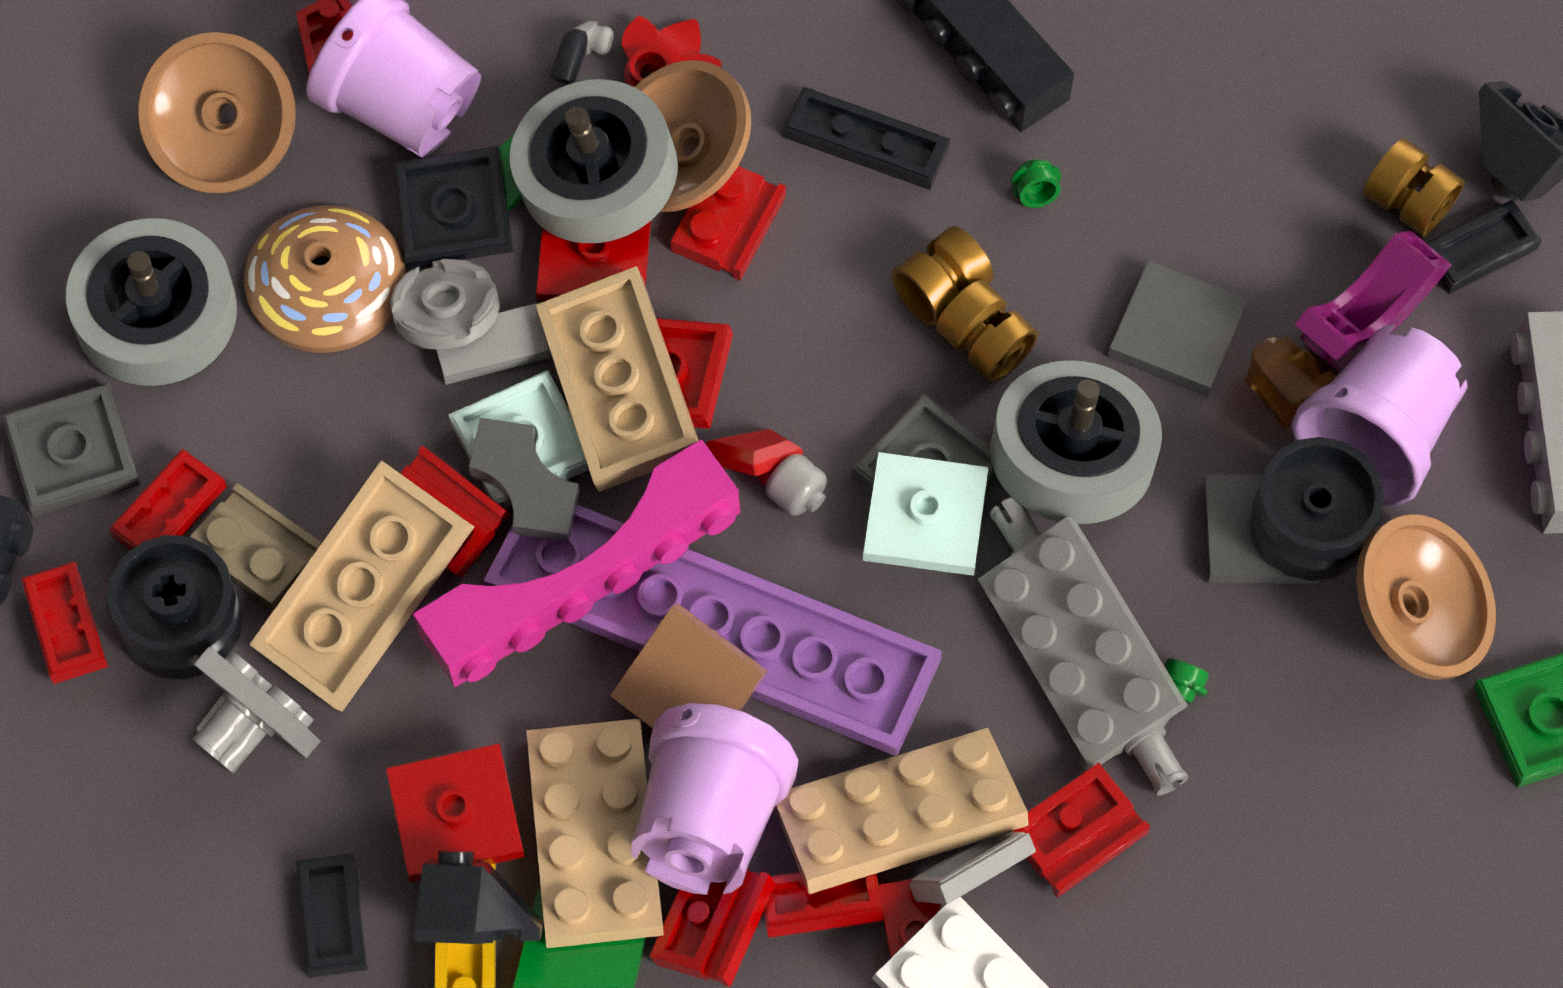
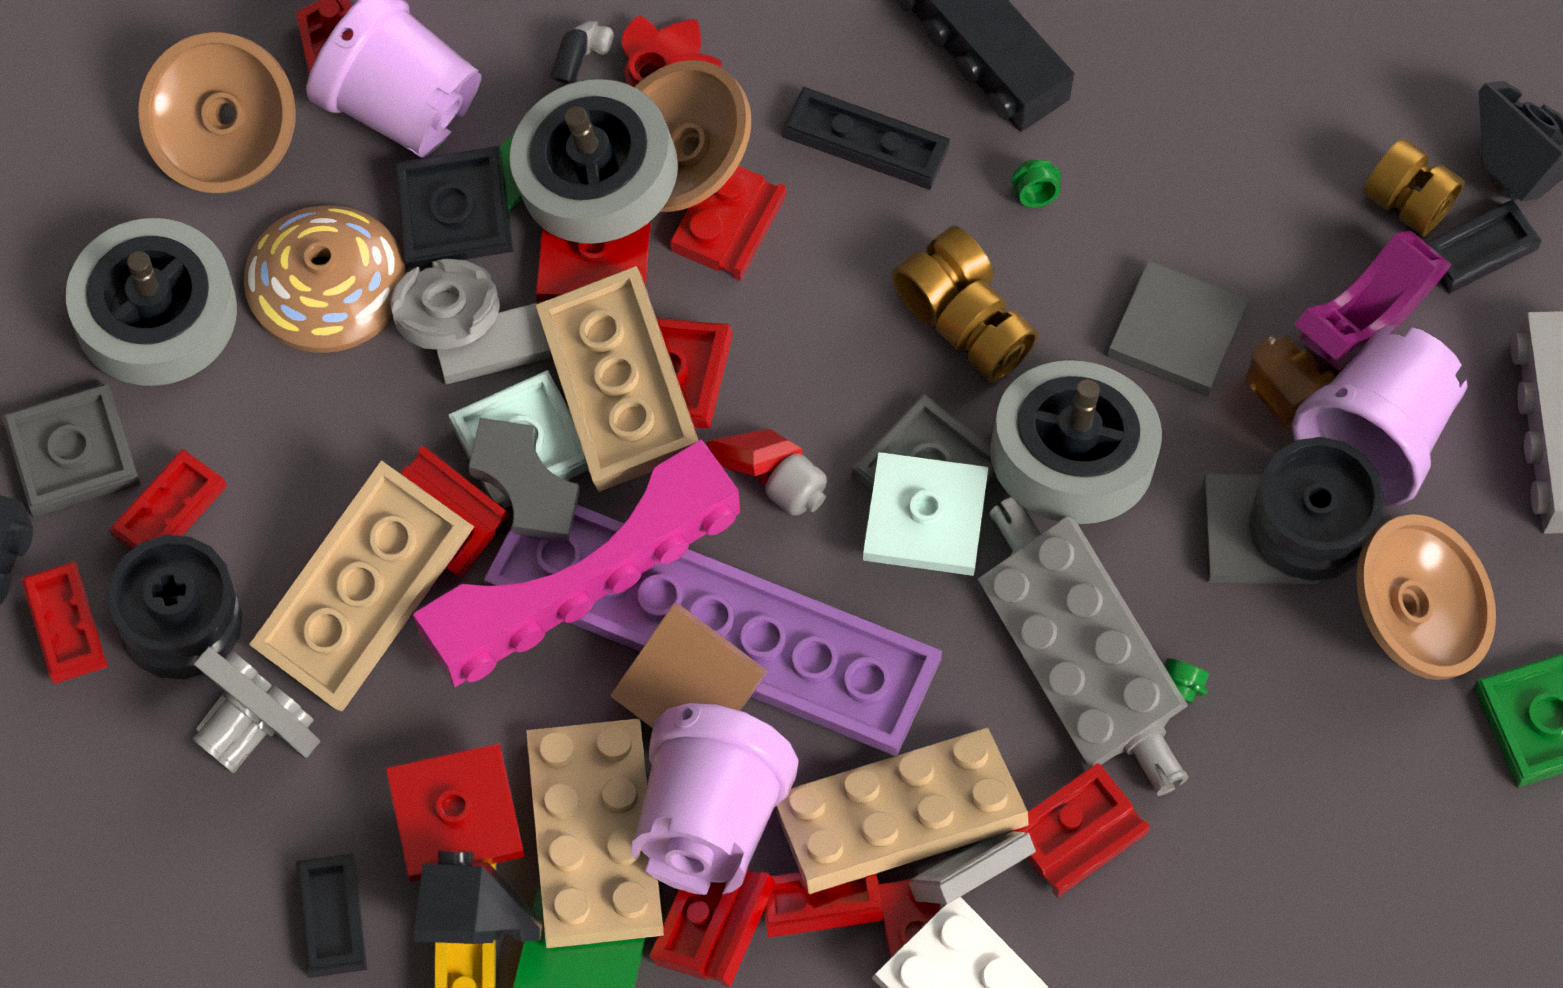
dark tan plate [190,483,322,611] -> none

